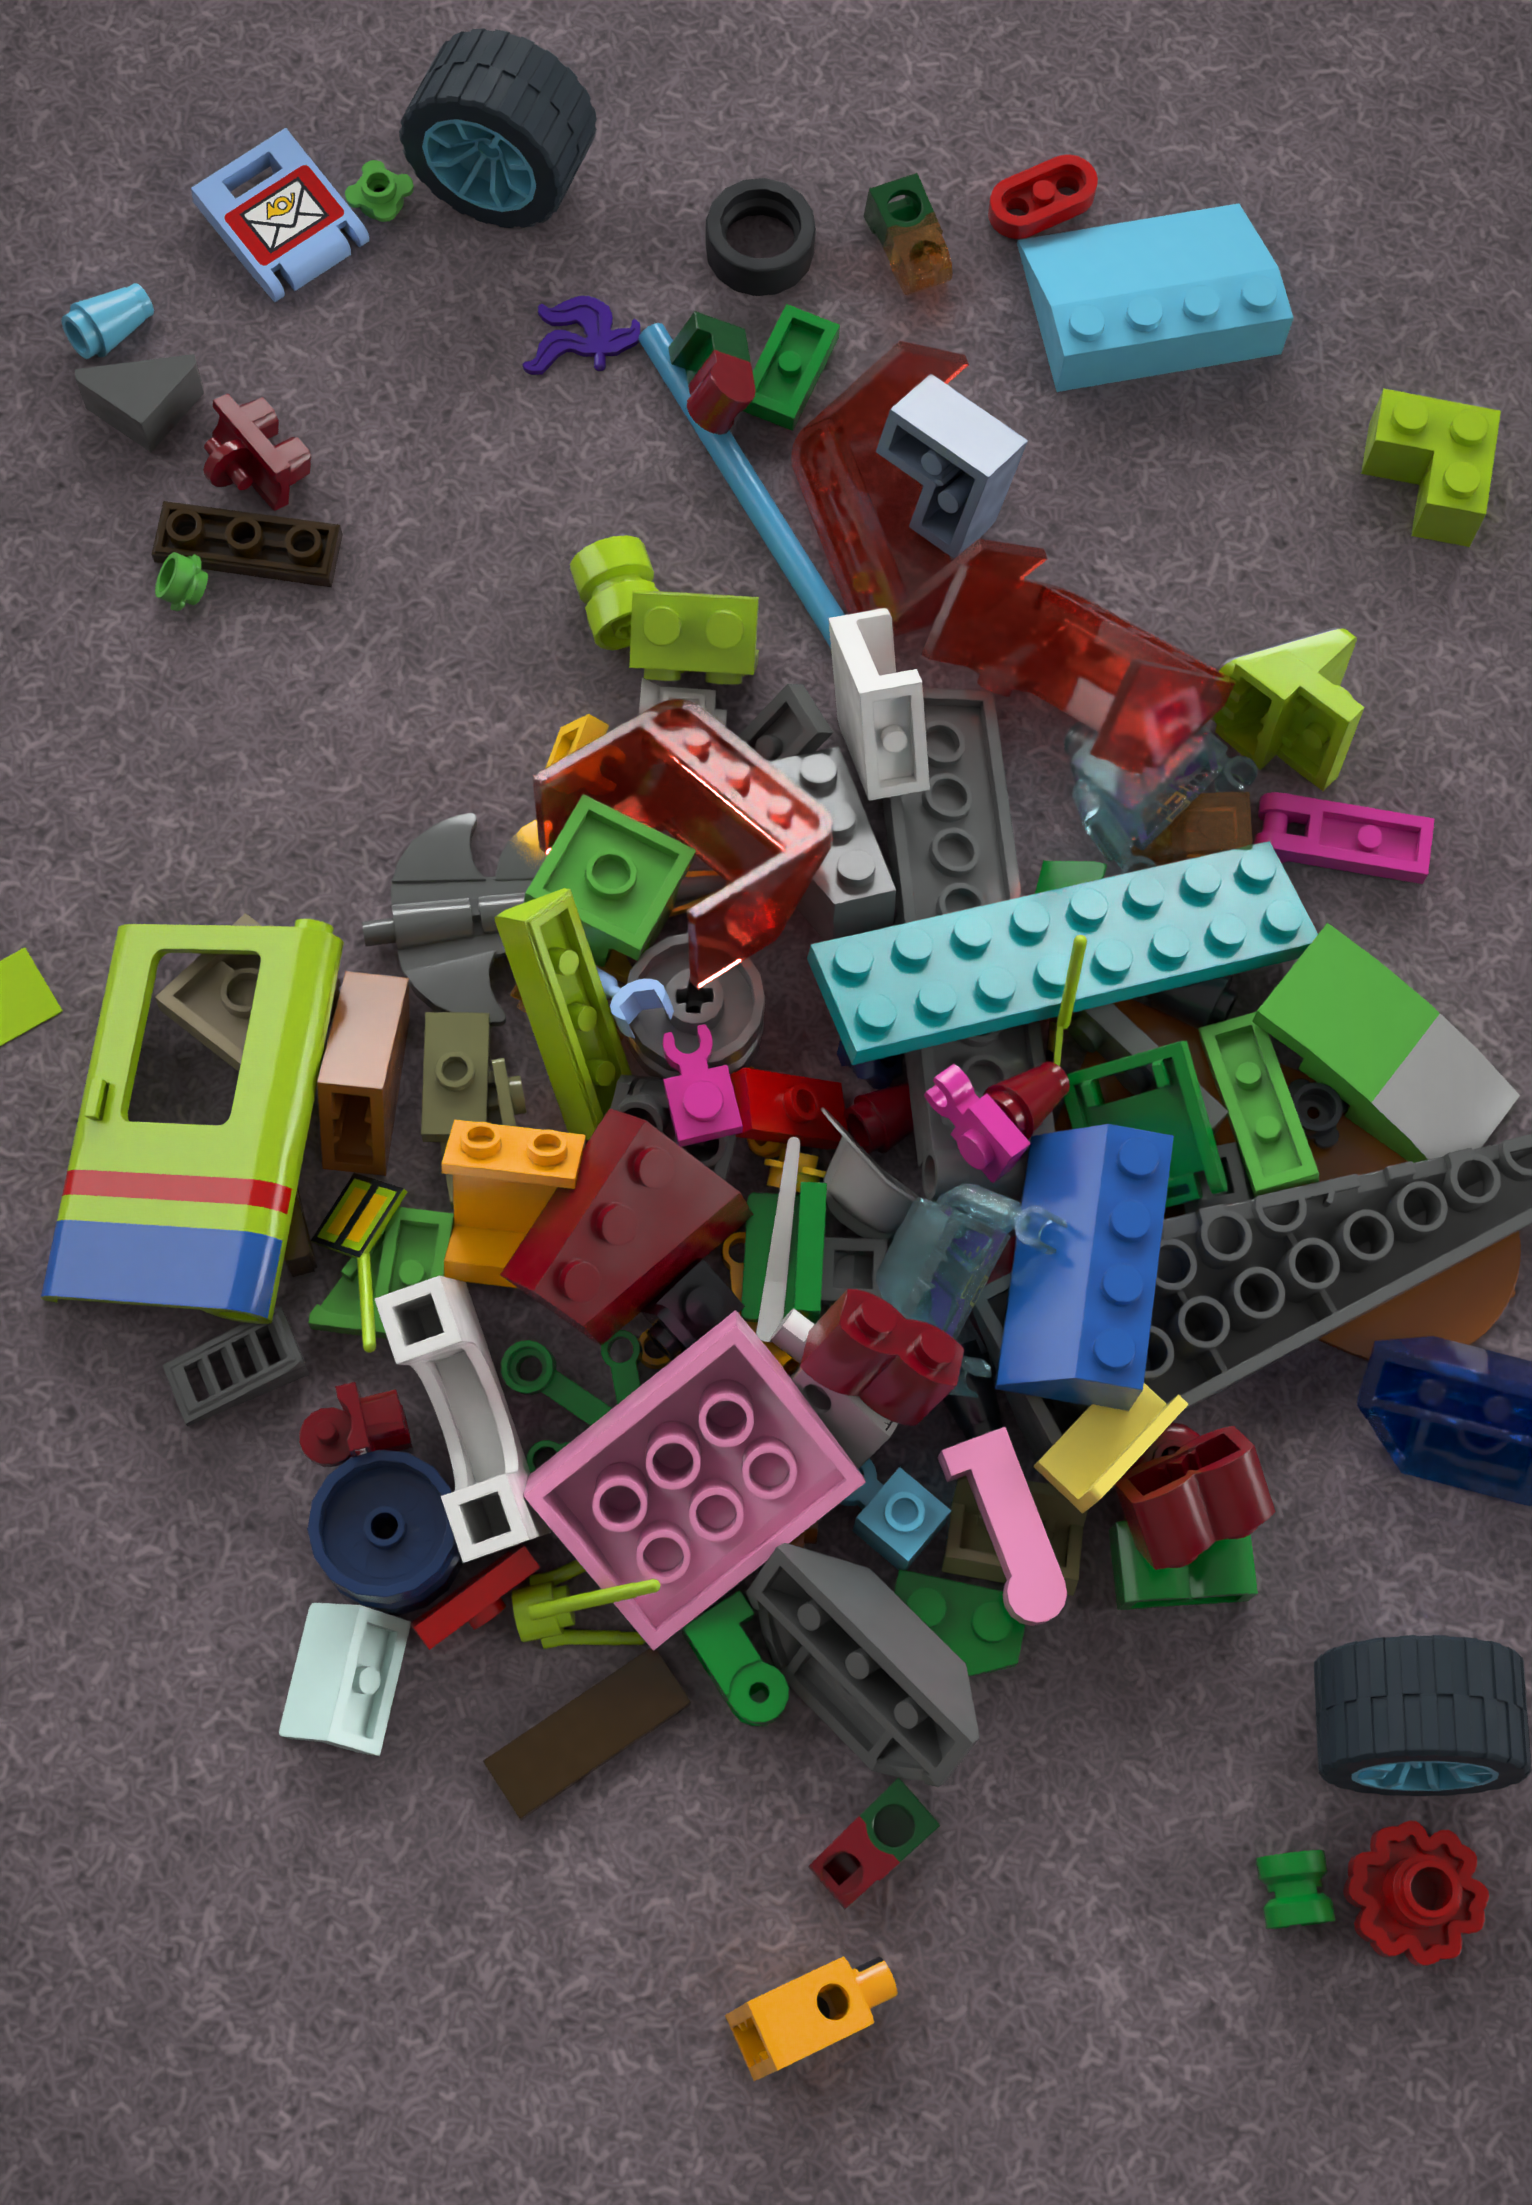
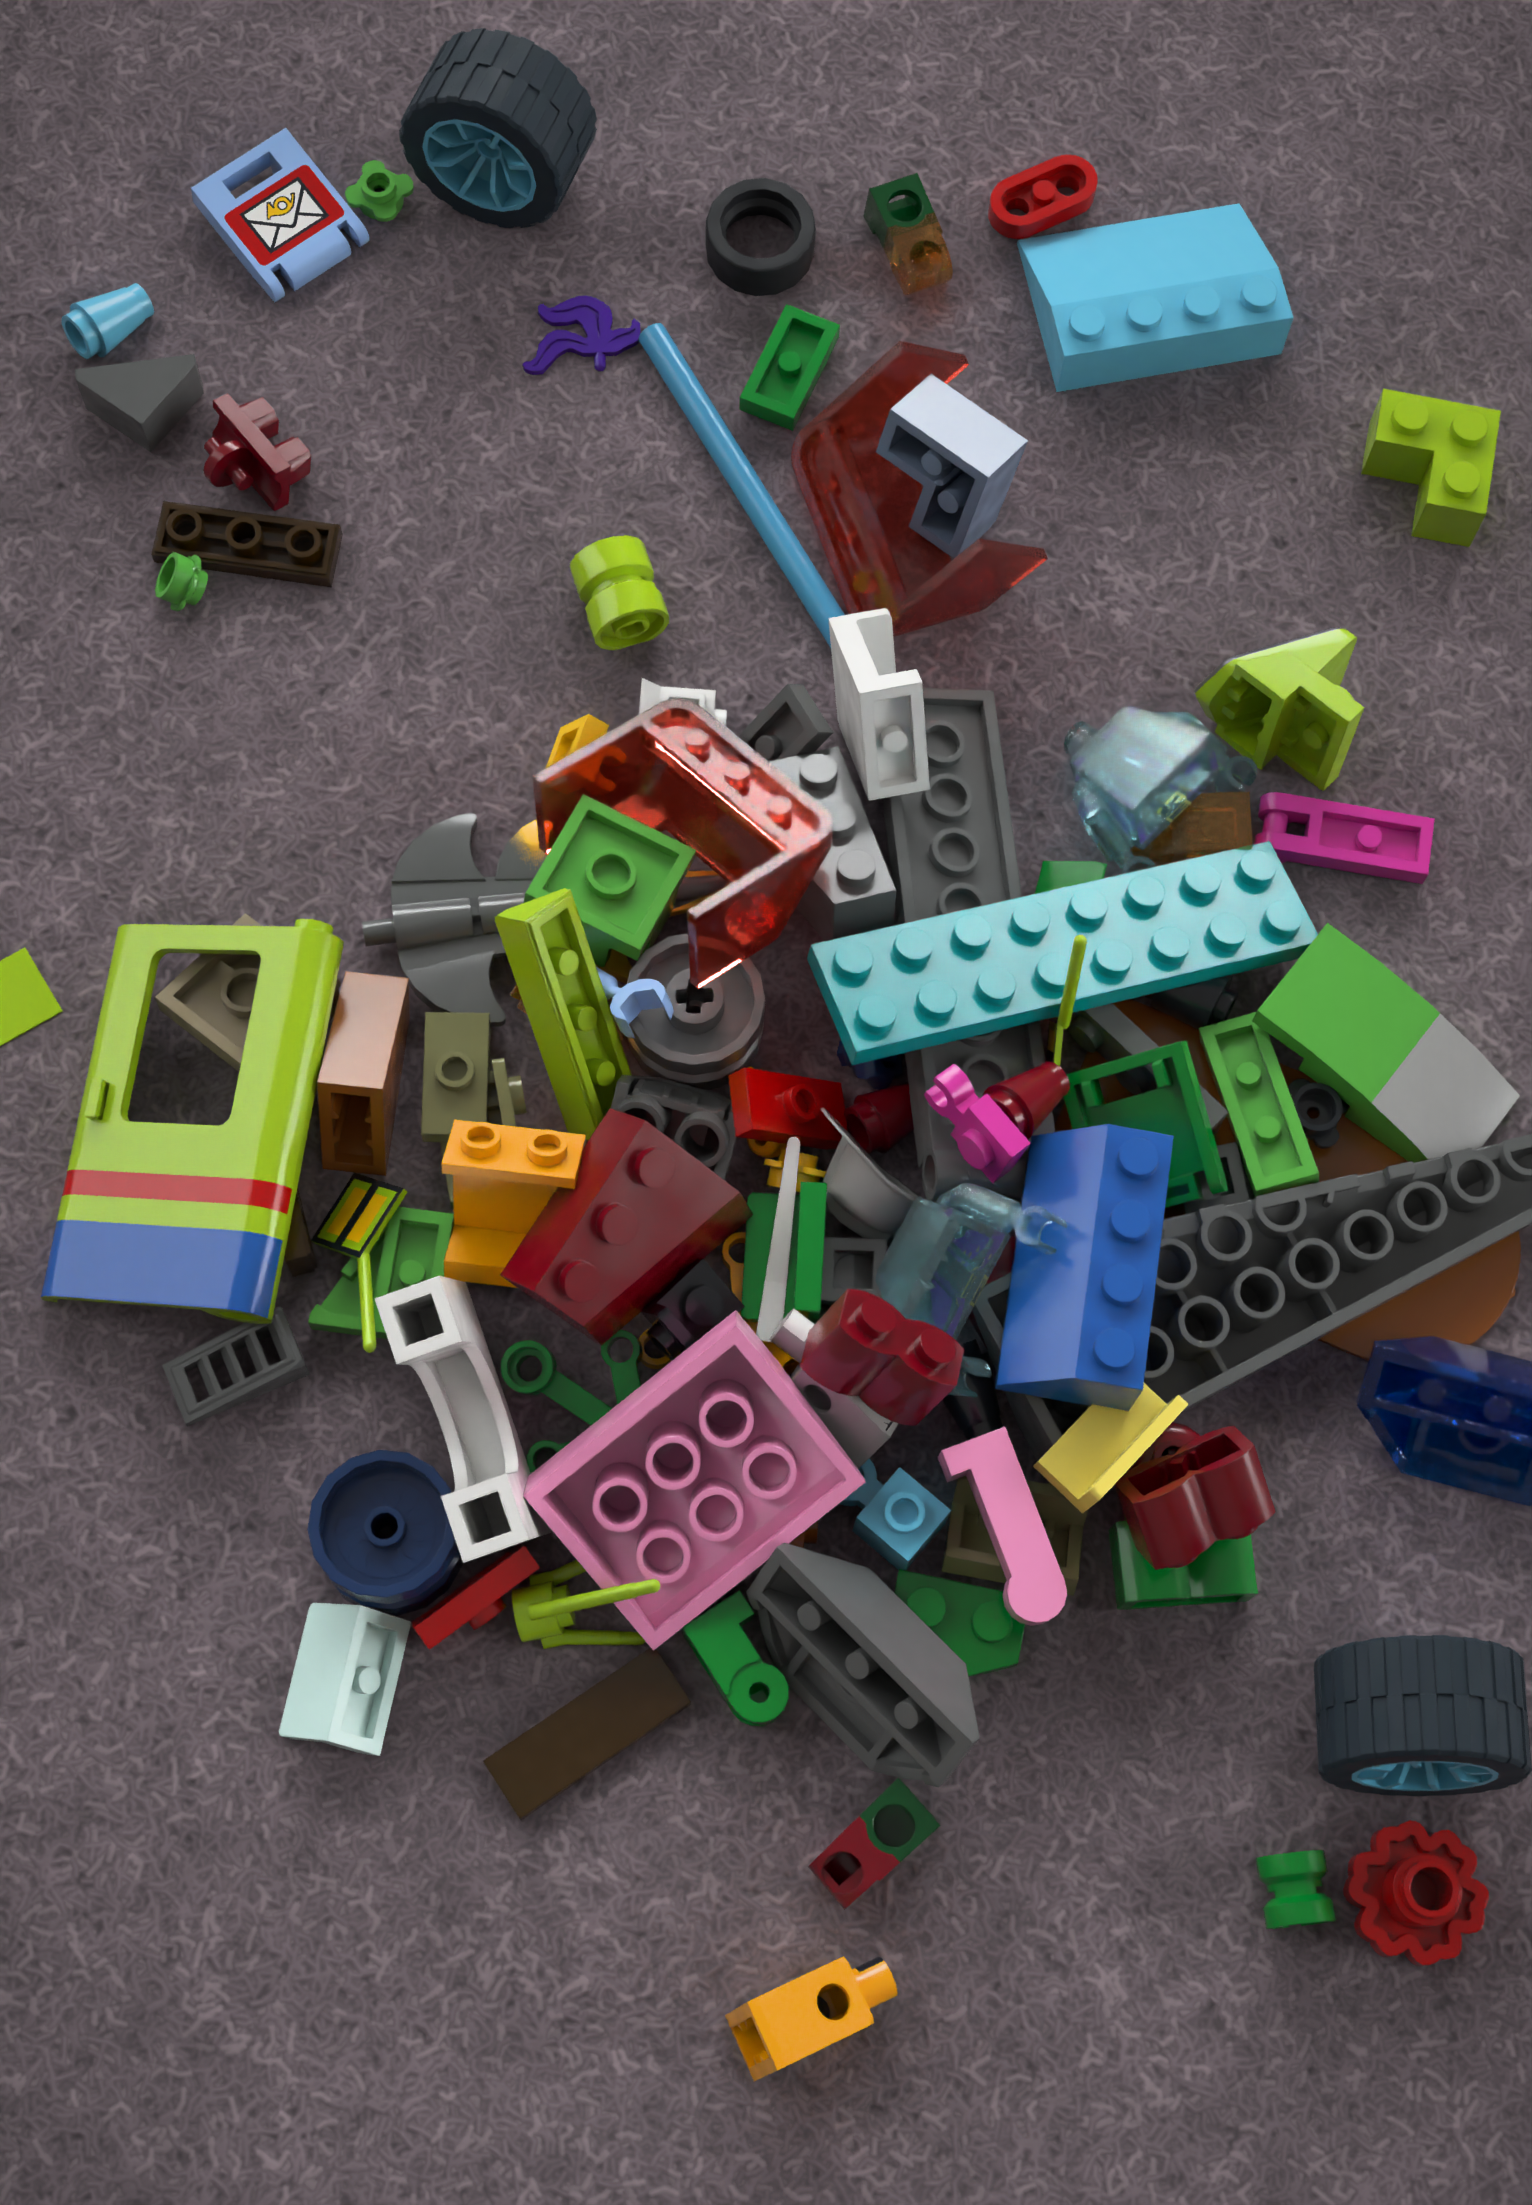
dark red hips [299,1382,413,1467] -> none
lime bracket [629,590,759,684] -> none
dark pink plate [663,1024,743,1147] -> none
leg [668,311,756,435] -> none
clear red windscreen [921,563,1236,775] -> none

